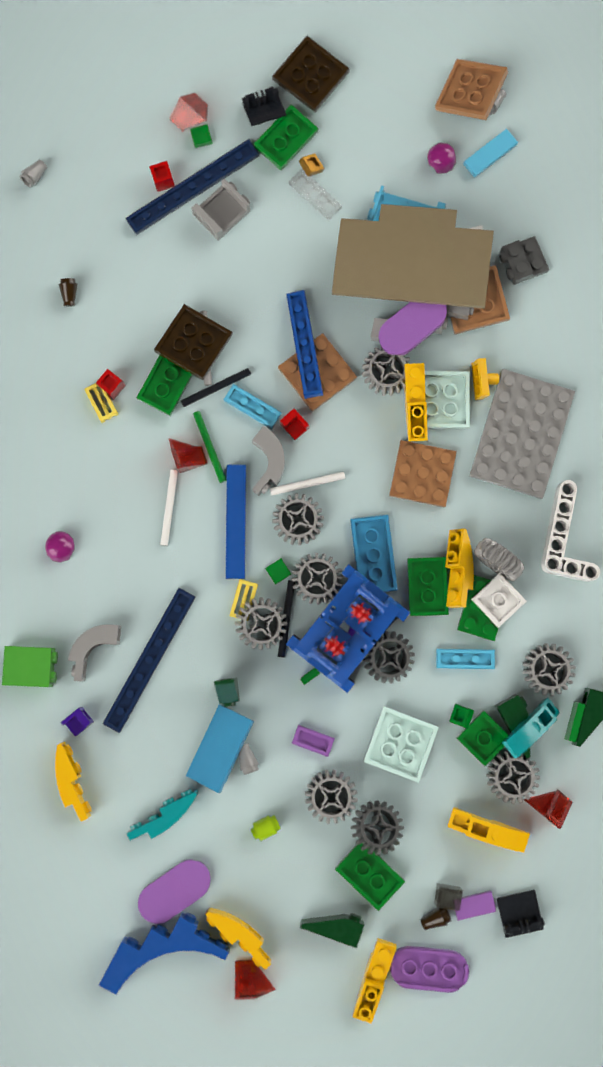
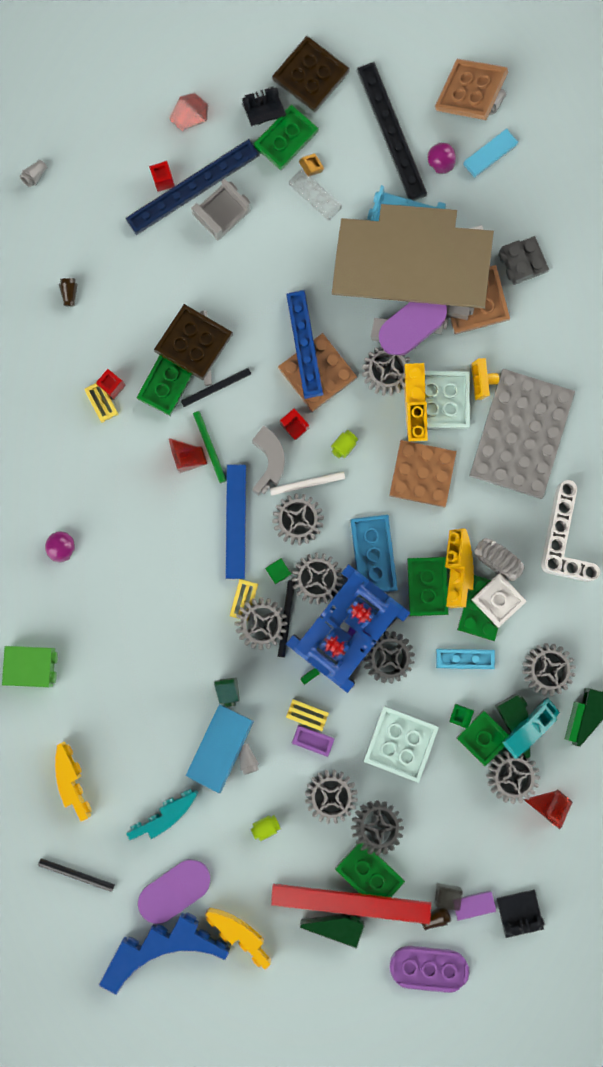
dark purple panel [61,707,94,736] -> none
light grey arch [68,625,121,682] -> none
dark blue tile [102,588,196,733] -> none
white bar [160,470,178,546] -> none
green tile [190,124,213,148] -> none
medium azure tile [223,384,282,430] -> none
clear red slope [235,960,276,1000] -> none
yellow slope [353,938,397,1024] -> none
yellow slope [447,807,530,853] -> none
none -> black bar [38,858,115,892]
none -> red tile [271,884,431,924]
none -> light yellow tile [286,699,329,731]
none -> lime brick [331,430,358,459]
none -> black tile [357,62,427,201]

